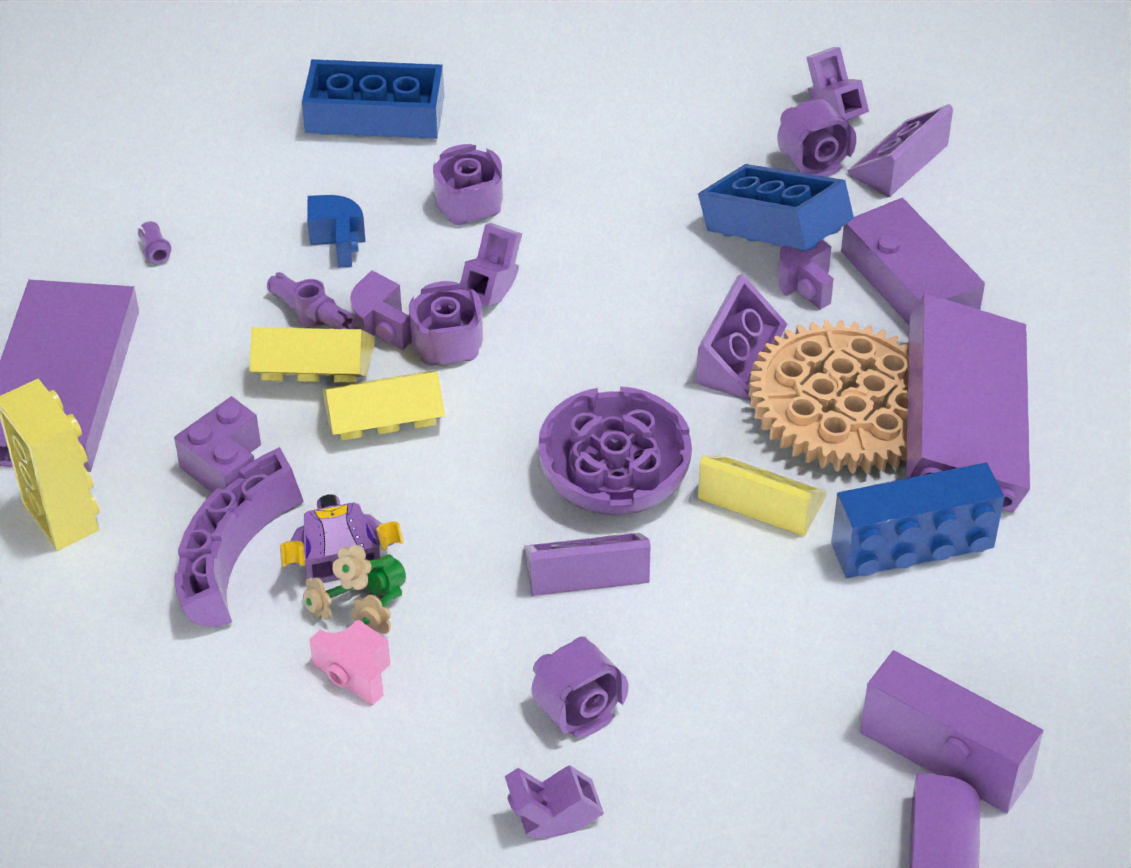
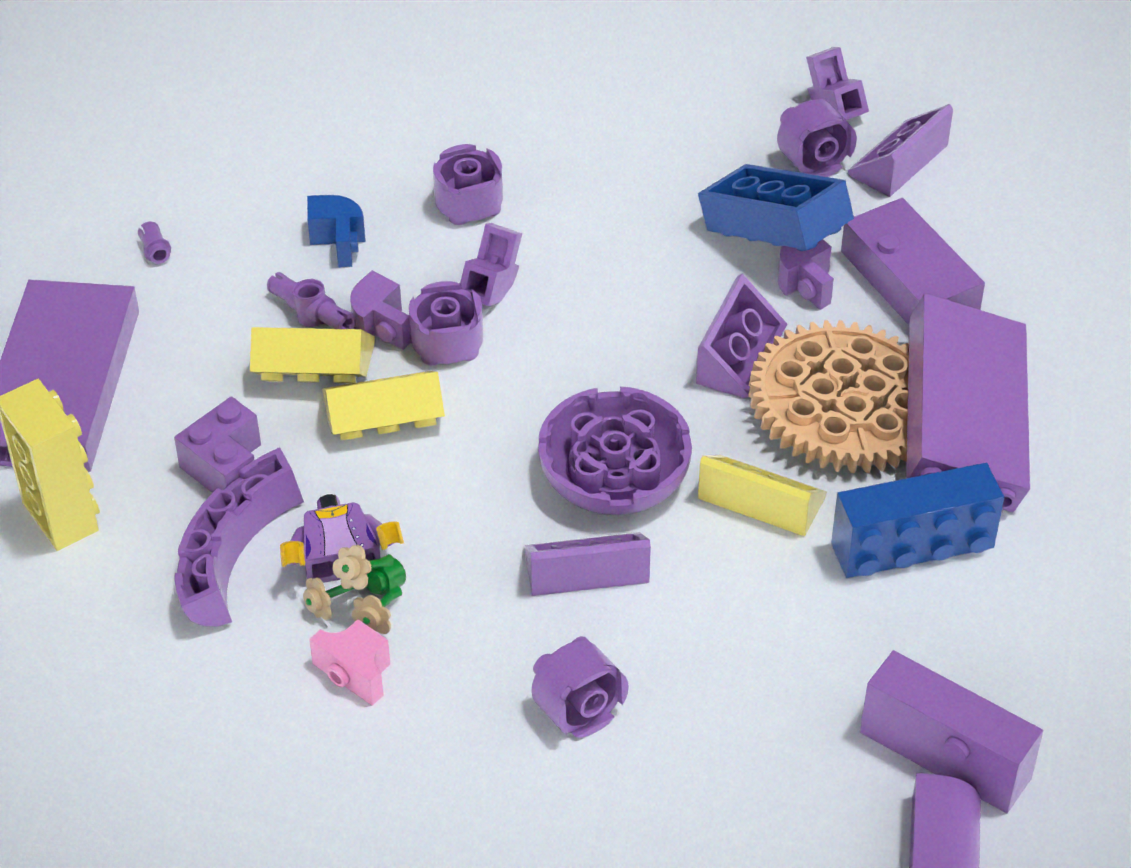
blue brick [302,59,445,139] -> none
medium lavender brick [505,765,604,839] -> none

